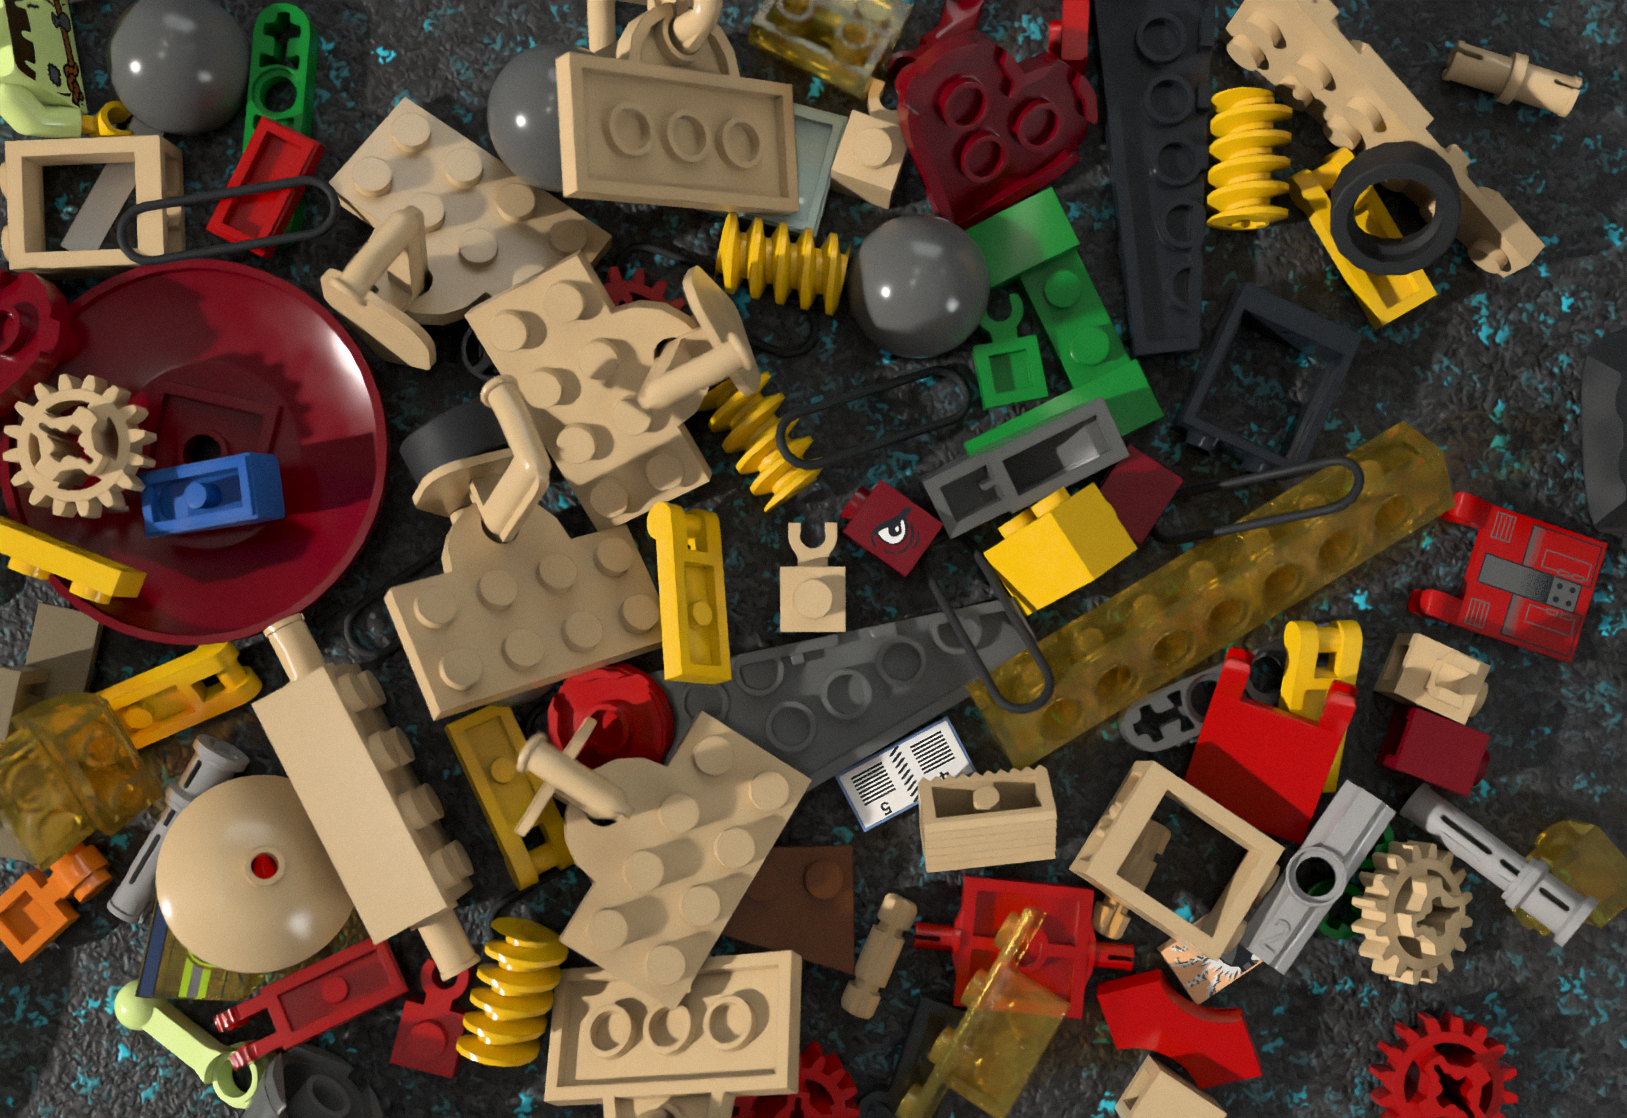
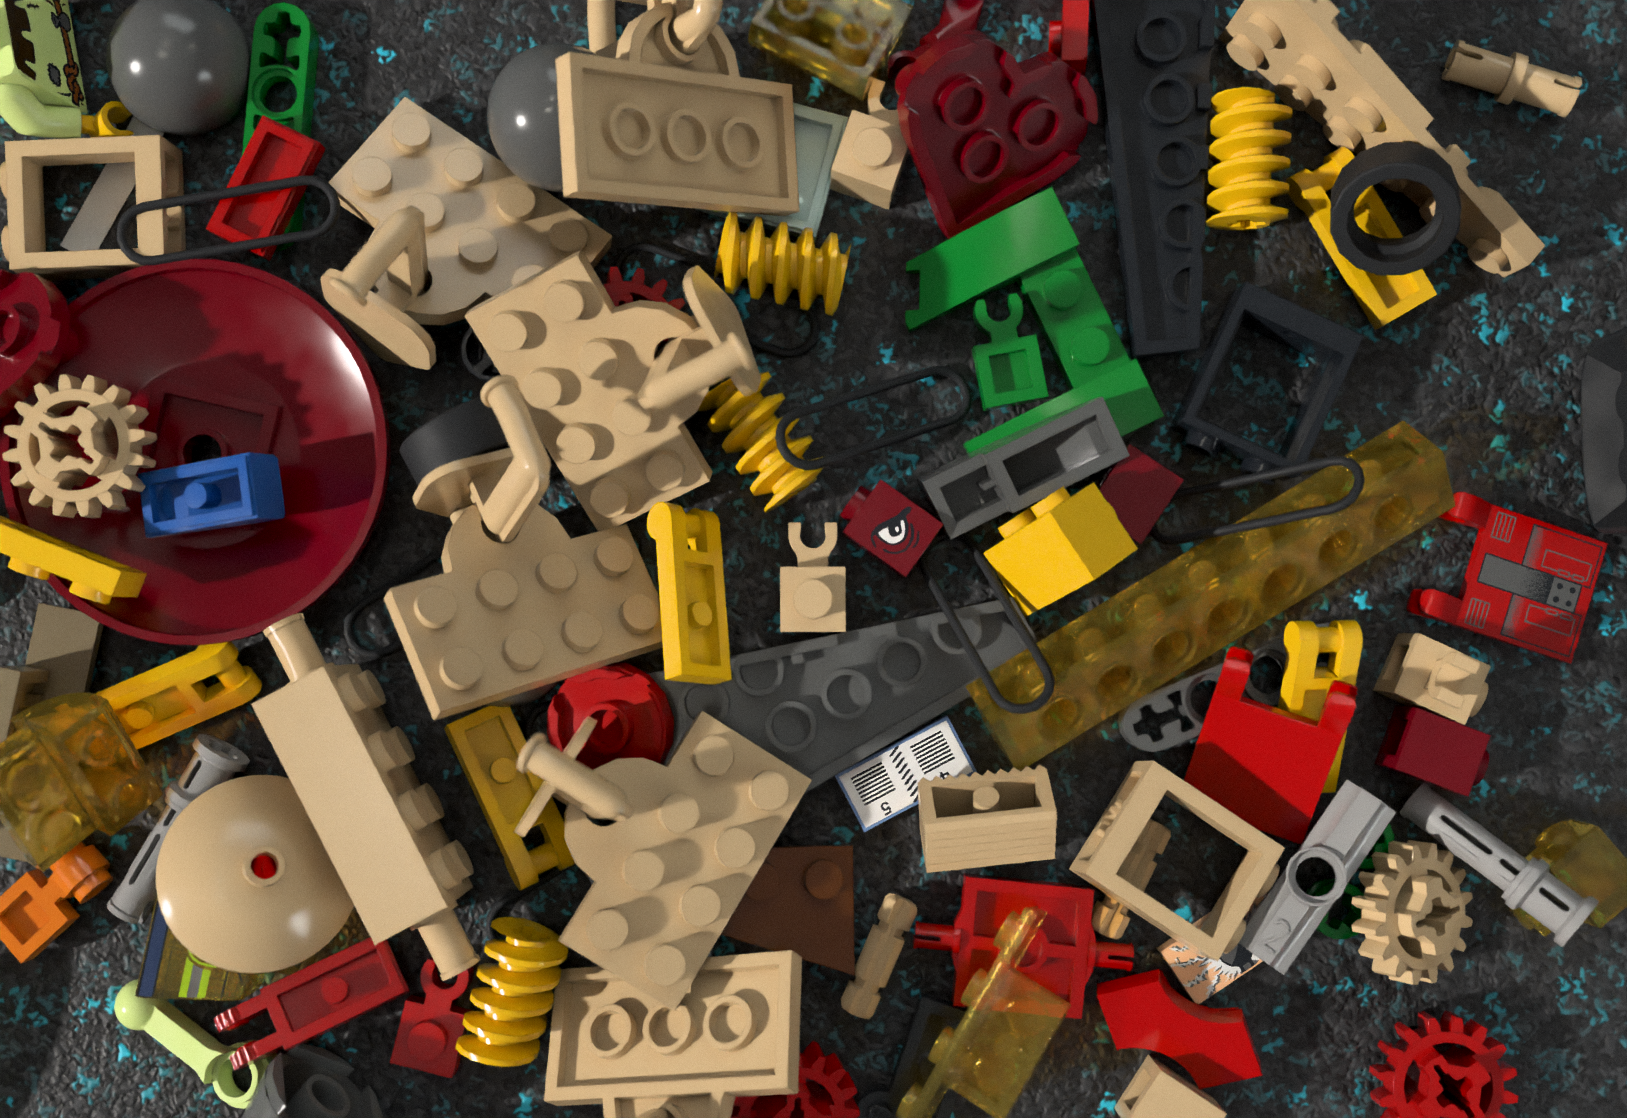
dark grey piece [847,214,990,359] -> none

